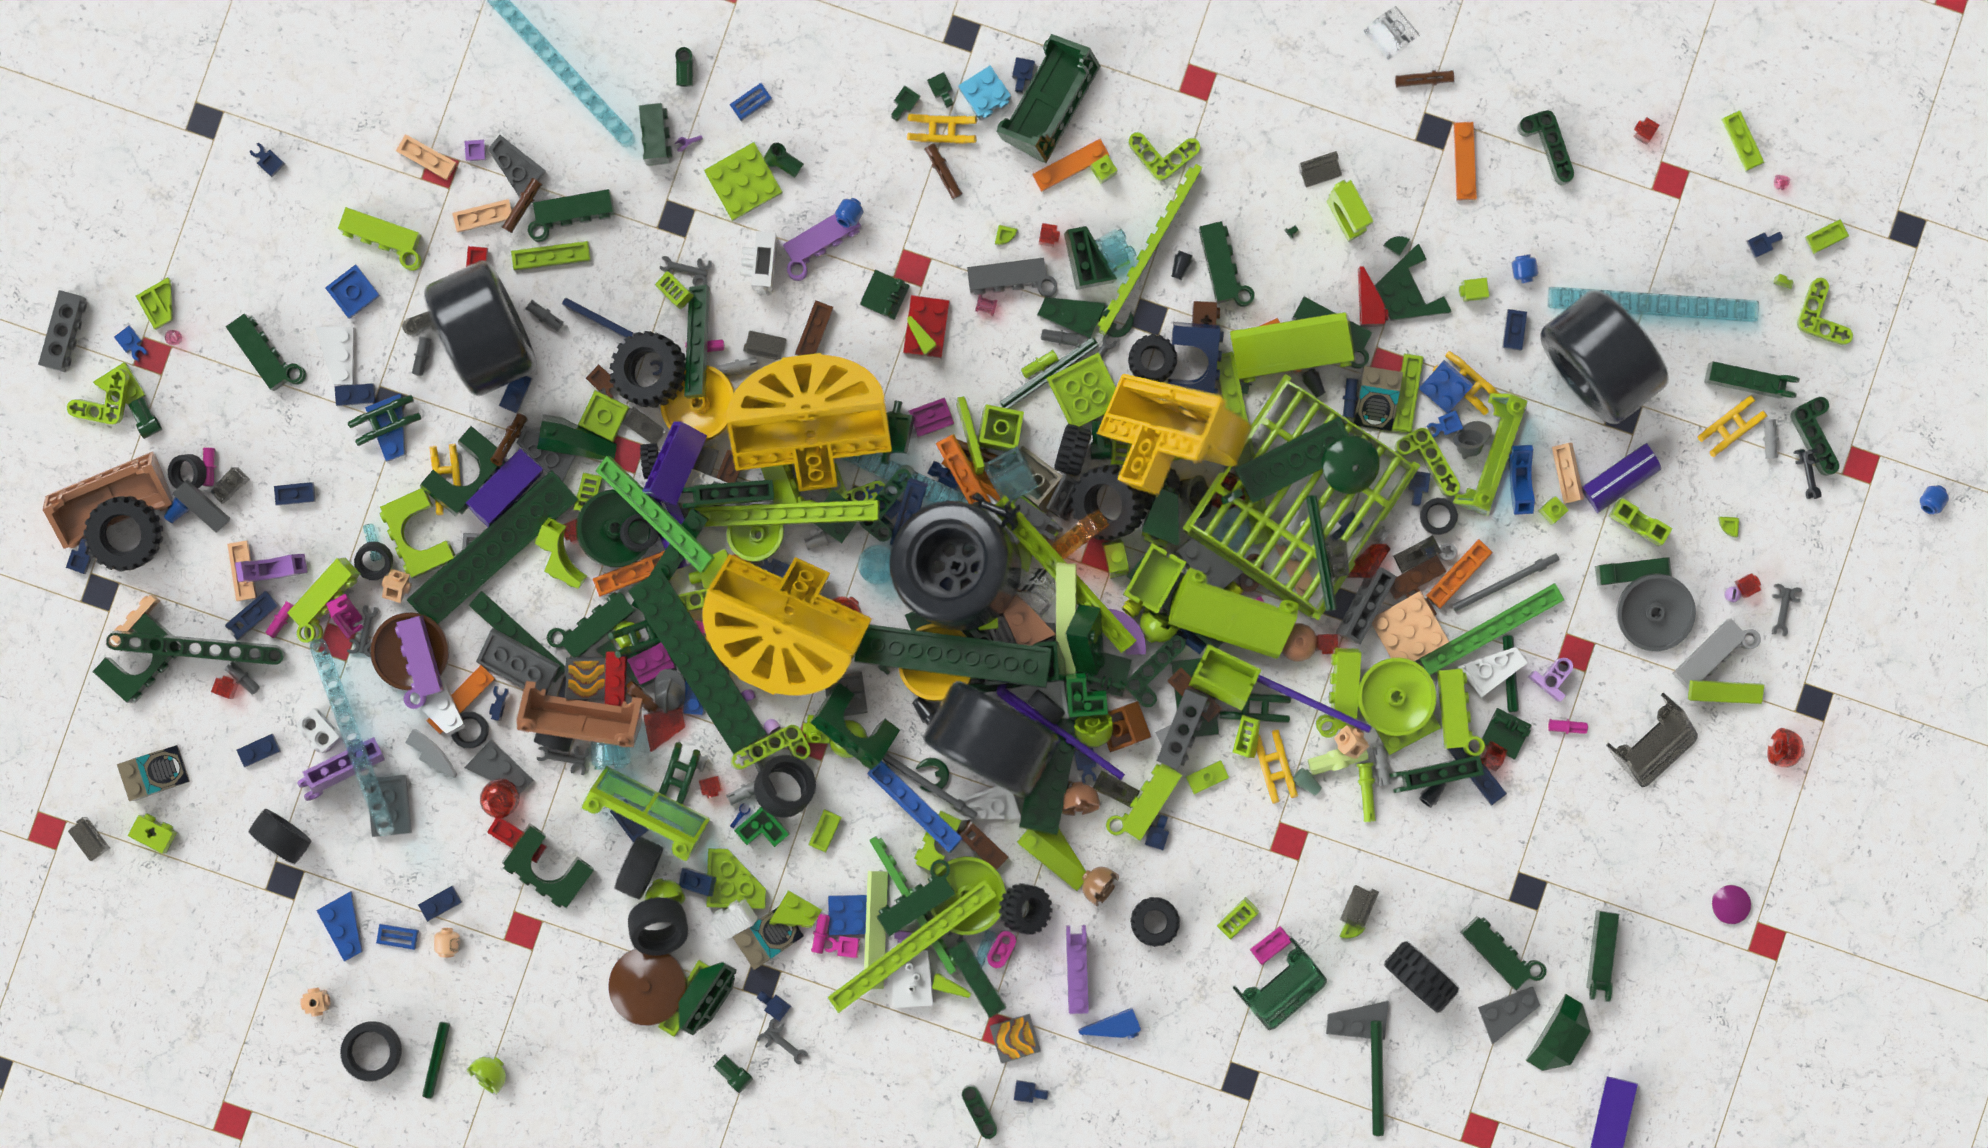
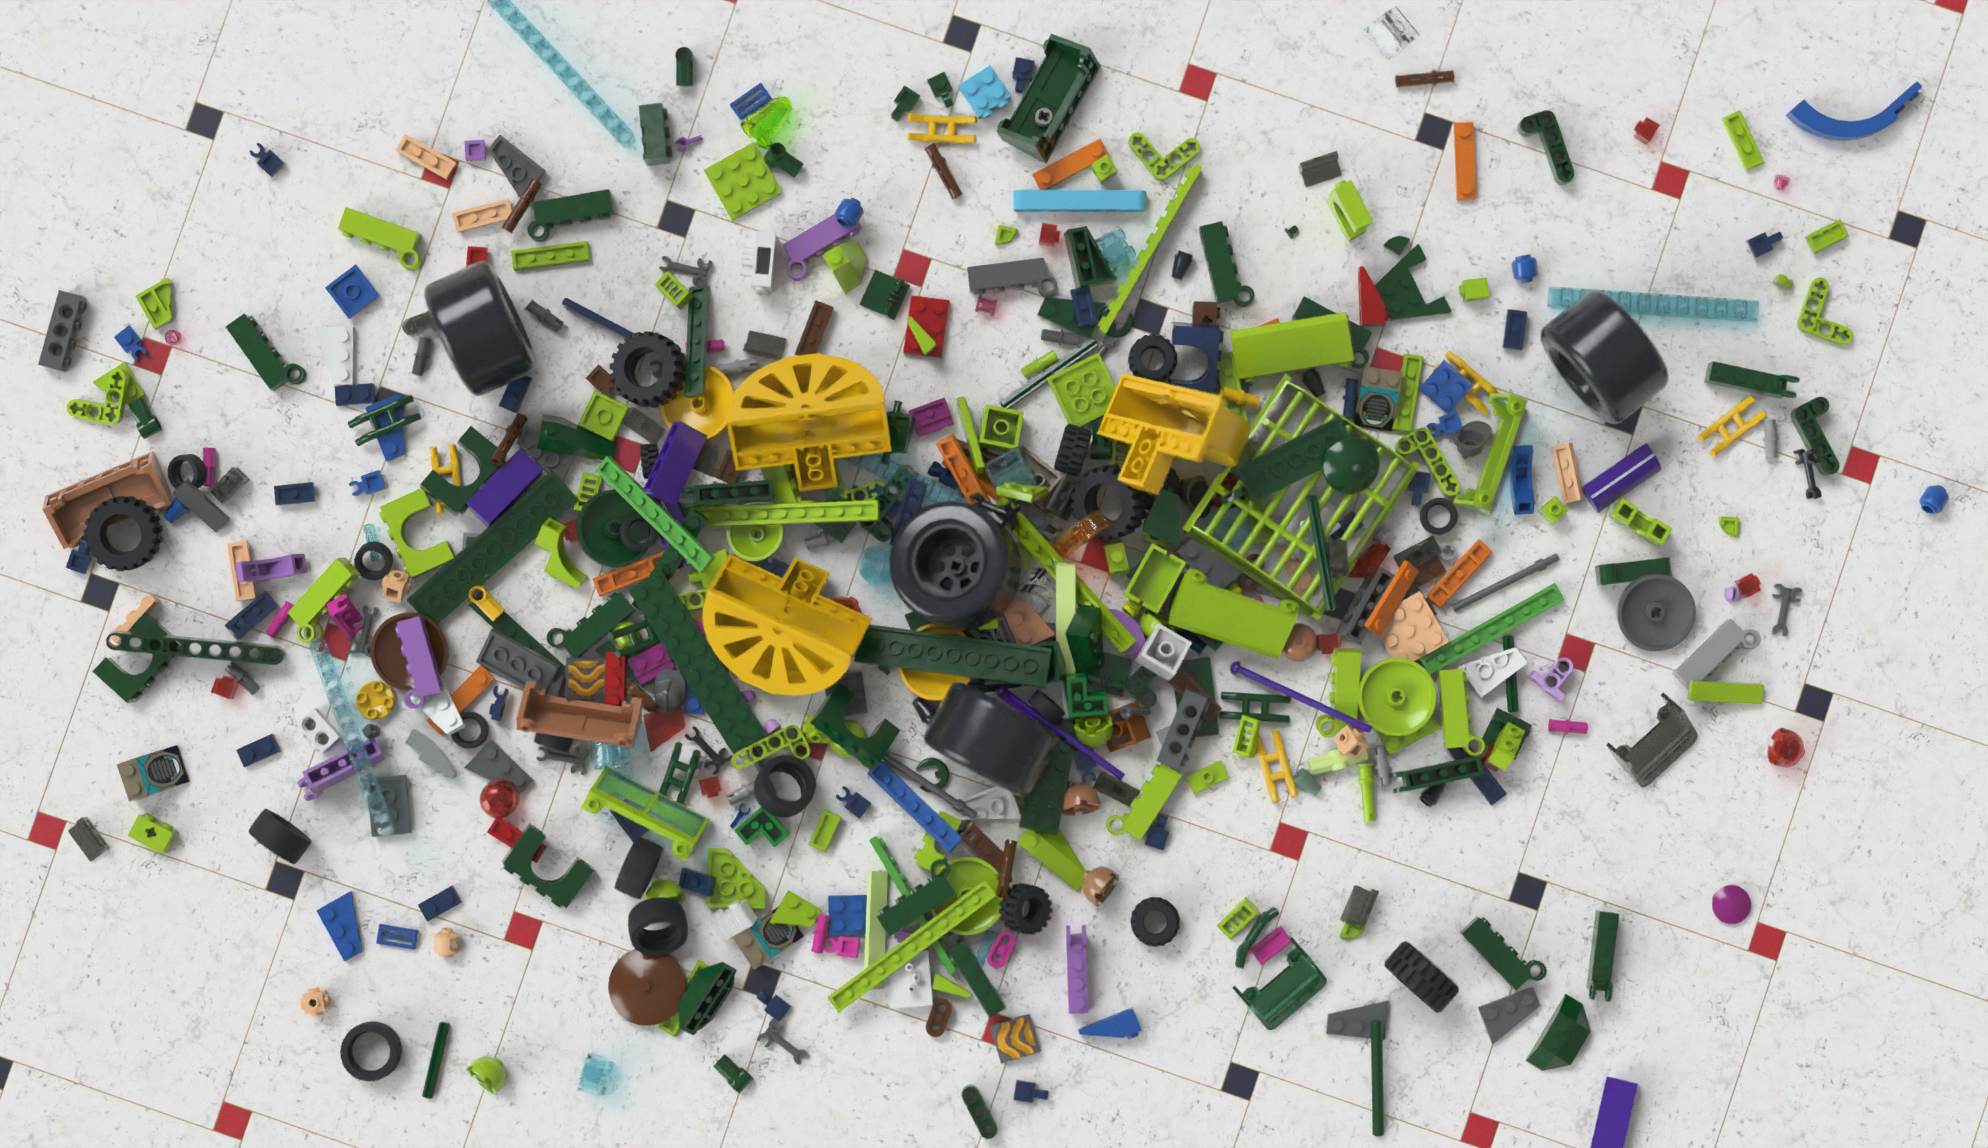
lime piece [1189,644,1261,710] -> none
none -> blue plate [349,470,386,496]
none -> yellow dish [356,681,395,720]
none -> dark grey axle [362,724,381,739]
none -> yellow piece [469,586,505,622]
none -> clear light blue brick [577,1052,613,1096]
none -> black bar [685,726,732,775]
none -> clear neon green cone [740,96,792,149]
none -> lime slope [822,241,867,294]
none -> dark blue plate [836,786,872,819]
none -> reddish brown plate [926,998,952,1037]
none -> lime wing [996,481,1048,502]
none -> reddish brown pin [996,840,1017,899]
none -> medium azure beam [1013,190,1146,212]
none -> light grey bush [1035,108,1053,127]
none -> dark blue plate [1070,286,1098,328]
none -> dark grey piece [1120,705,1151,719]
none -> white slope [1135,623,1192,681]
none -> yellow pin [1220,386,1260,408]
none -> dark green piece [1235,907,1279,968]
none -> orange plate [1364,560,1419,636]
none -> lime brick [1488,722,1525,771]
none -> blue arch [1785,81,1922,141]

